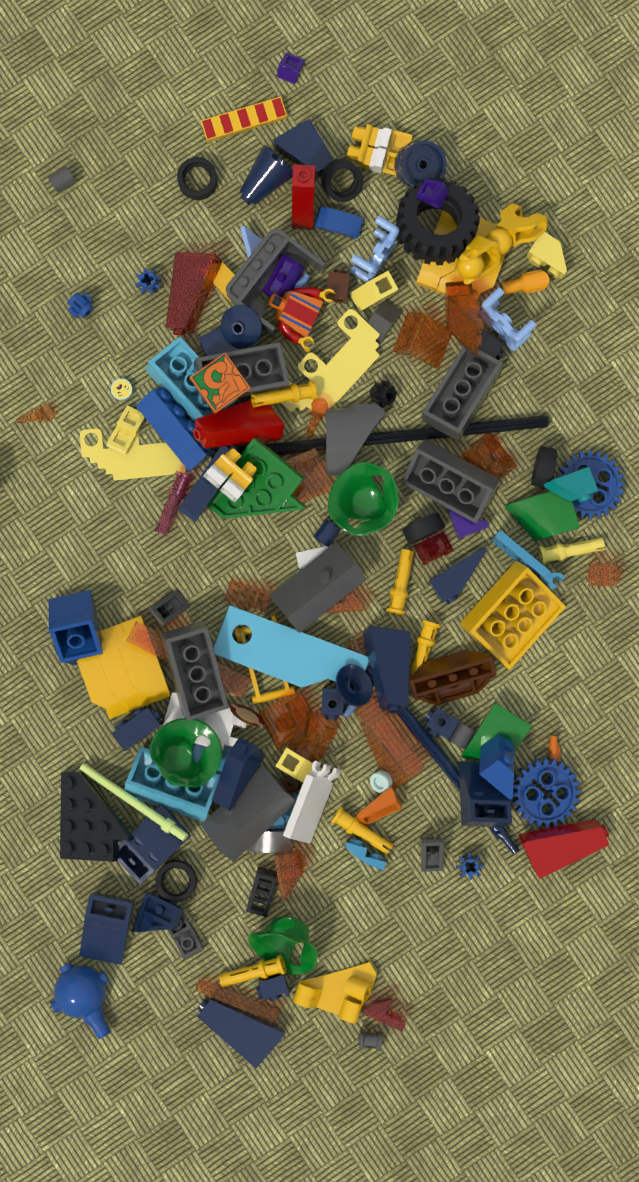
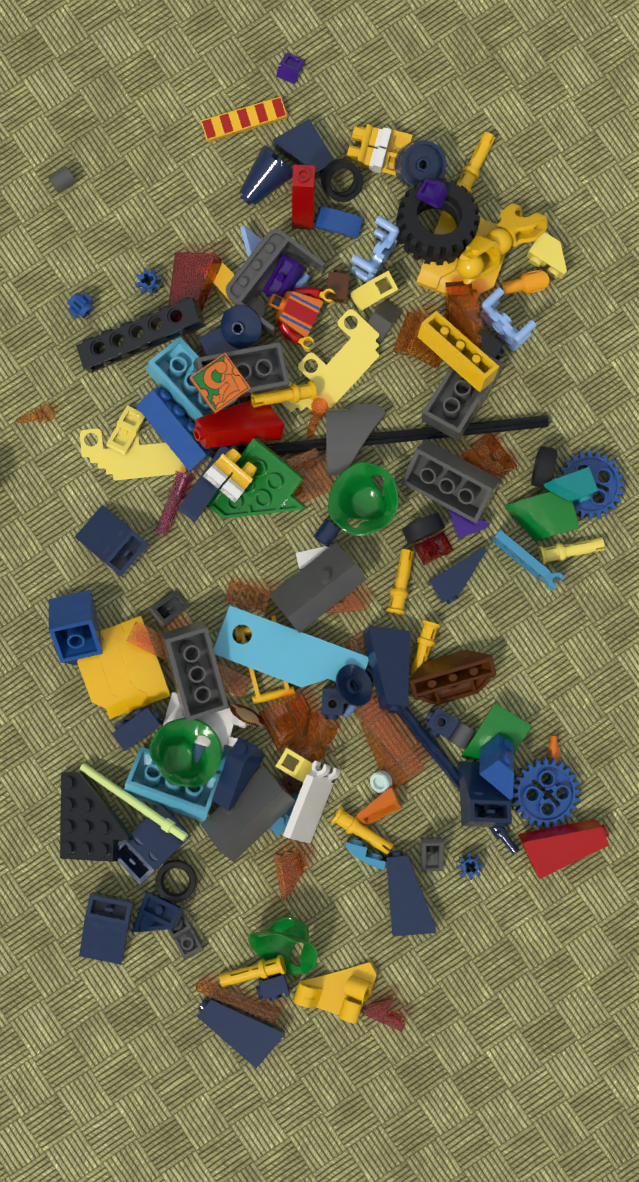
blue piece [50,962,112,1040] -> none
light yellow tile [111,379,133,401] -> none
black tyre [177,157,218,200] -> none
black slope [246,867,278,917] -> none
dark grey slope [247,829,291,853] -> none
dark grey bush [359,1030,382,1051] -> none
black gear [370,380,396,408] -> none
yellow slope [459,561,566,670] -> none
clear orange brick [588,563,621,586] -> none
none -> dark blue slope [75,505,151,579]
none -> black brick [76,297,206,373]
none -> dark blue slope [386,851,436,936]
none -> yellow brick [417,311,500,392]
none -> yellow pin [456,132,496,194]

